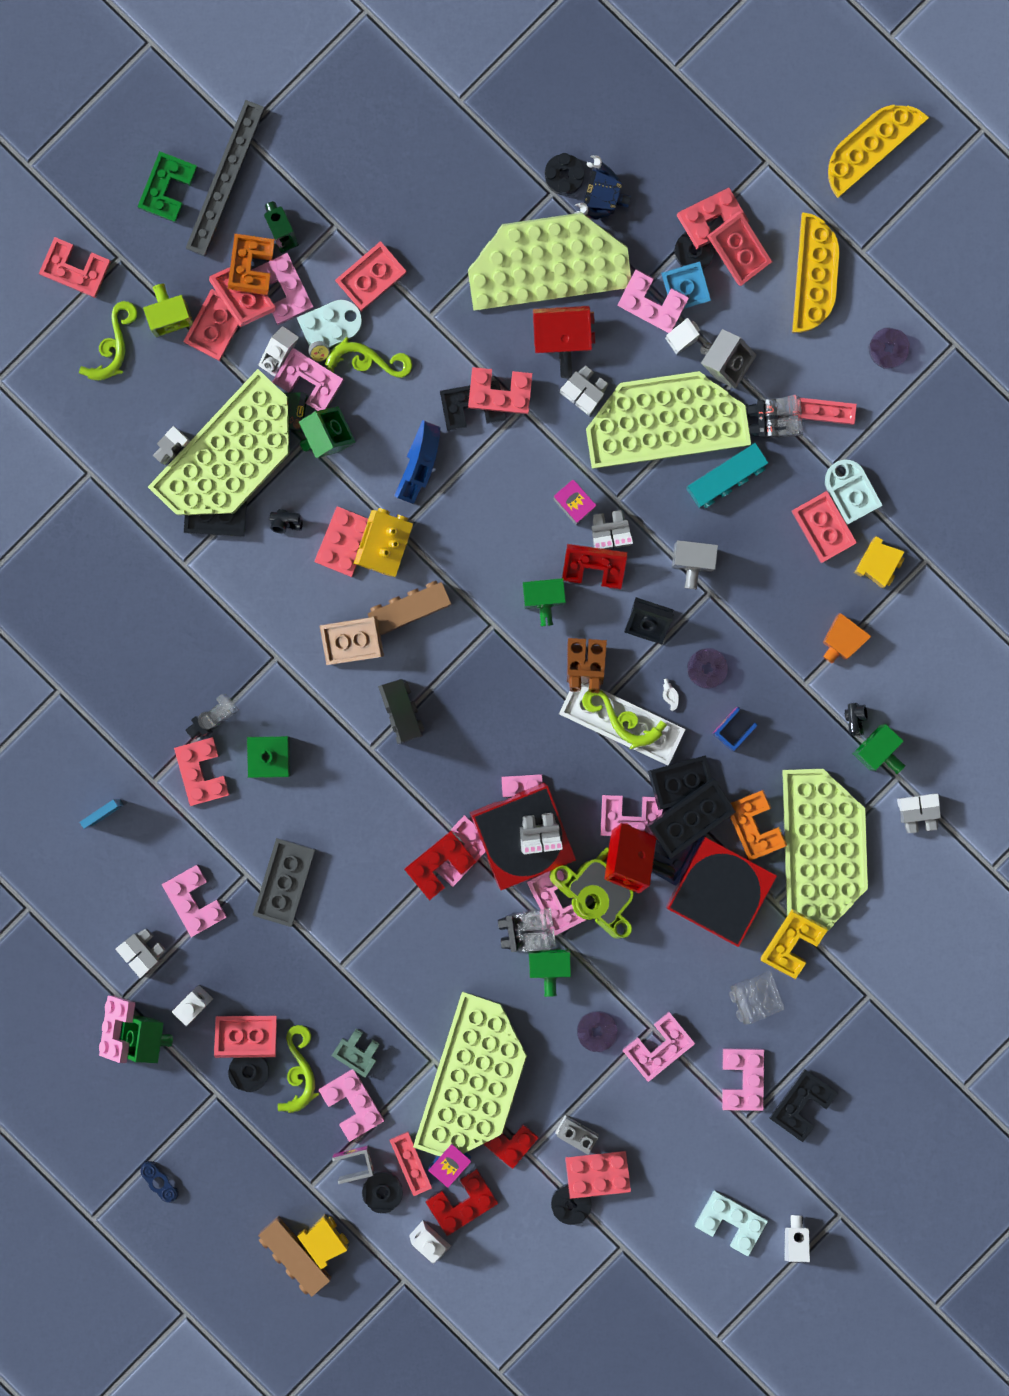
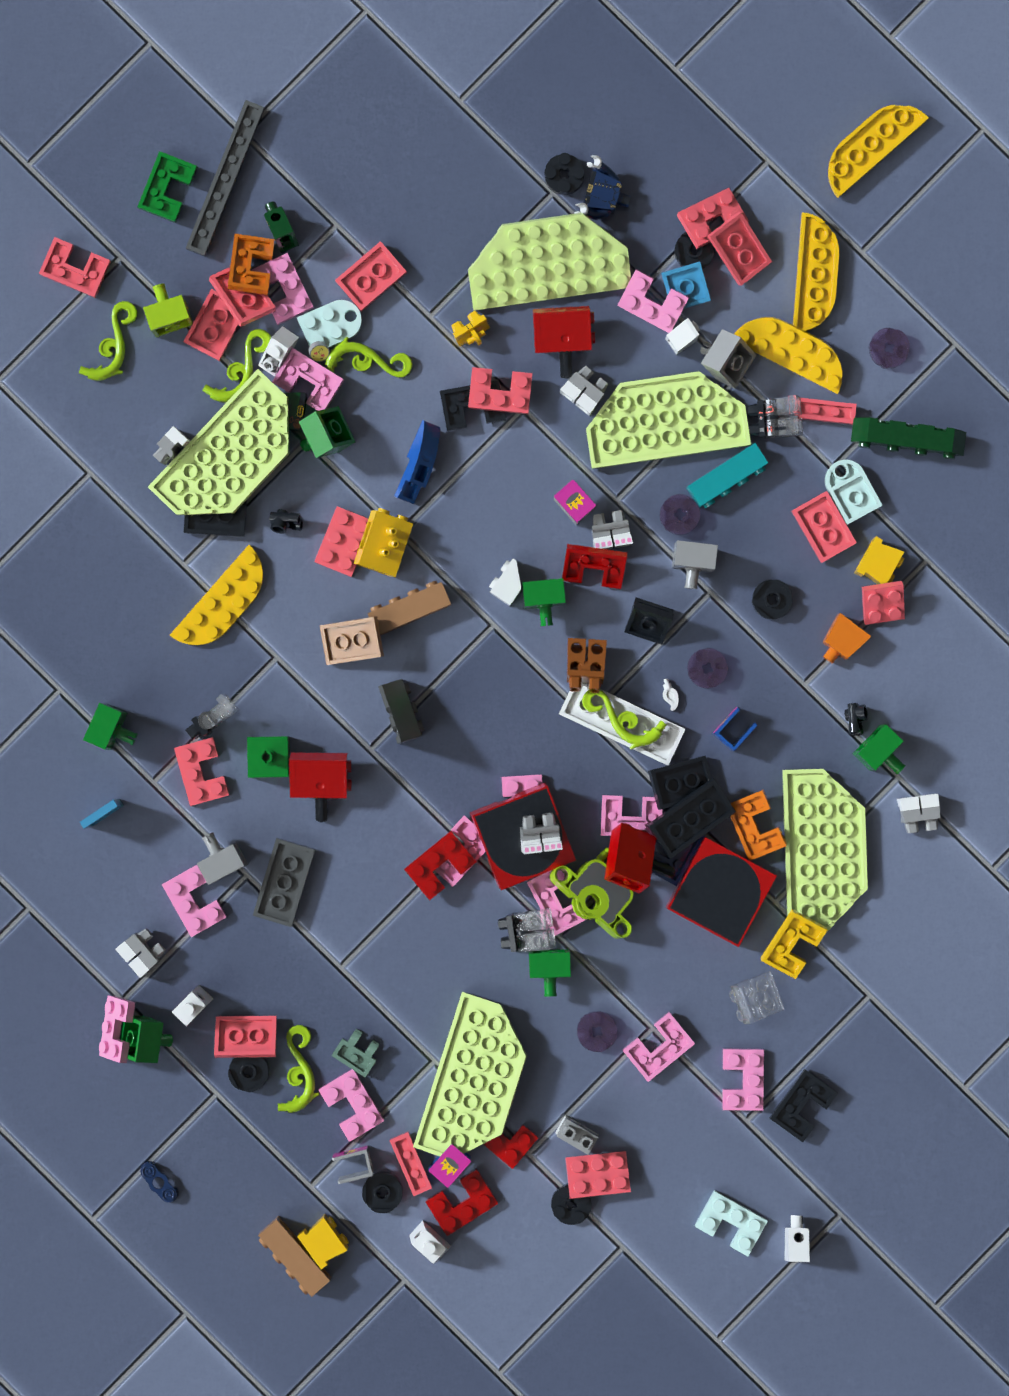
none -> green brick [83,703,138,750]
none -> yellow plate [170,545,263,645]
none -> light grey brick [197,832,248,885]
none -> lime plant [202,329,271,402]
none -> red piece [289,752,352,822]
none -> yellow hips [452,311,490,347]
none -> white slope [489,559,521,606]
none -> clear purple plate [660,494,700,535]
none -> yellow plate [734,317,843,394]
none -> black plate [752,580,792,620]
none -> dark green brick [851,417,967,459]
none -> coral plate [862,581,905,625]

